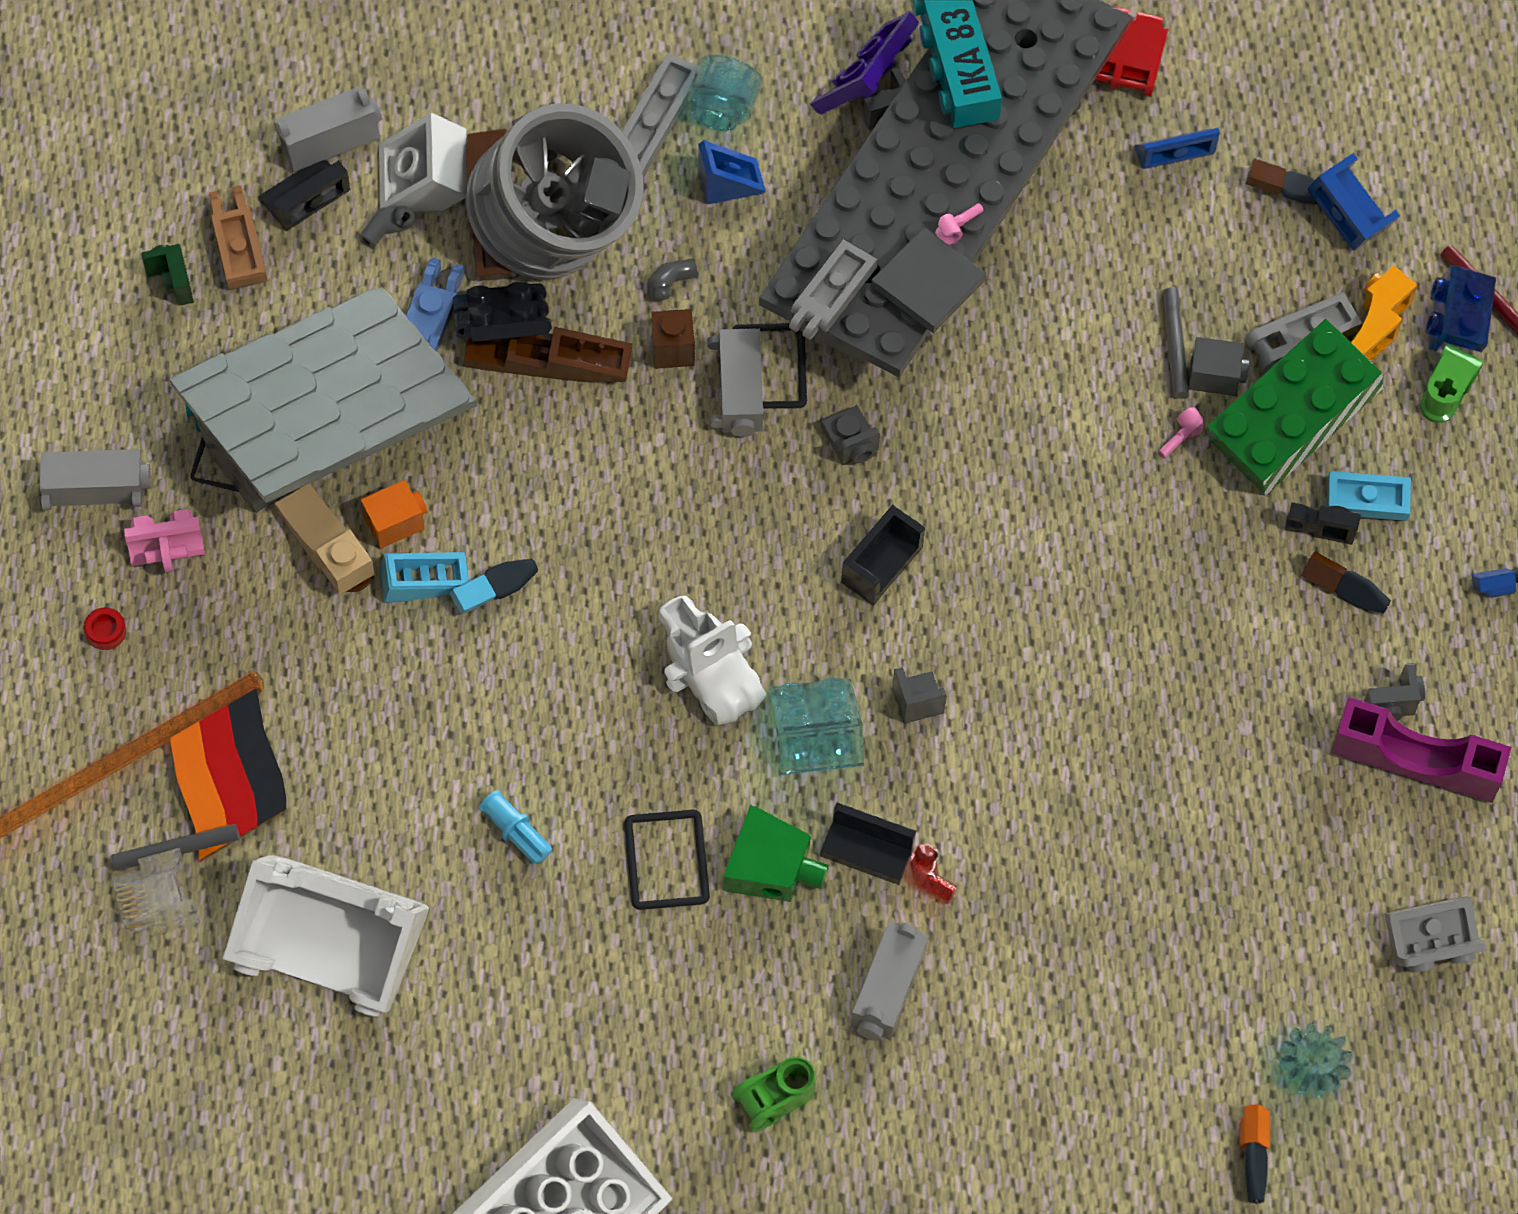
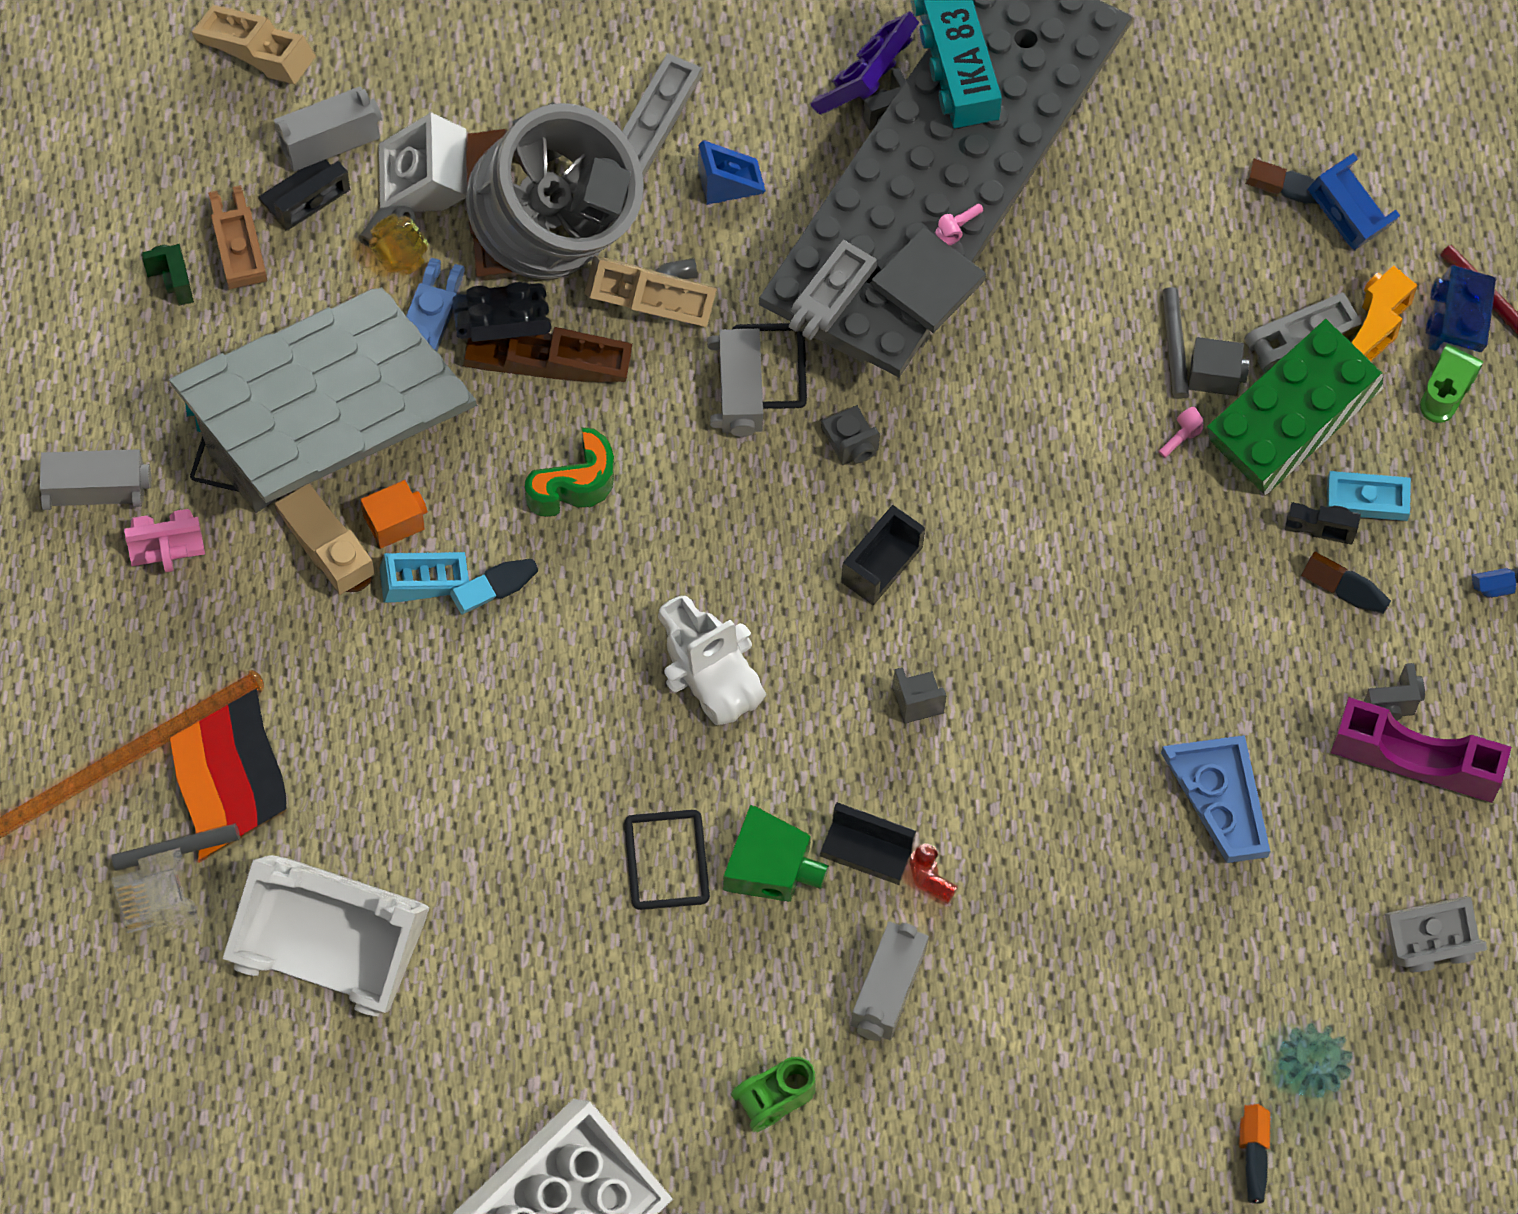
red tile [83,607,127,650] -> none
medium azure axle [479,790,552,864] -> none
reddish brown brick [651,309,695,369] -> none
clear light blue piece [687,55,763,131] -> none
clear light blue bracket [769,678,864,775] -> none
red plate [1095,5,1169,97] -> none
blue slope [1134,128,1220,169] -> none
none -> tan slope [191,5,316,85]
none -> clear yellow head [369,214,428,275]
none -> green animal [524,427,614,517]
none -> tan slope [584,255,717,327]
none -> medium blue wing [1161,735,1270,863]

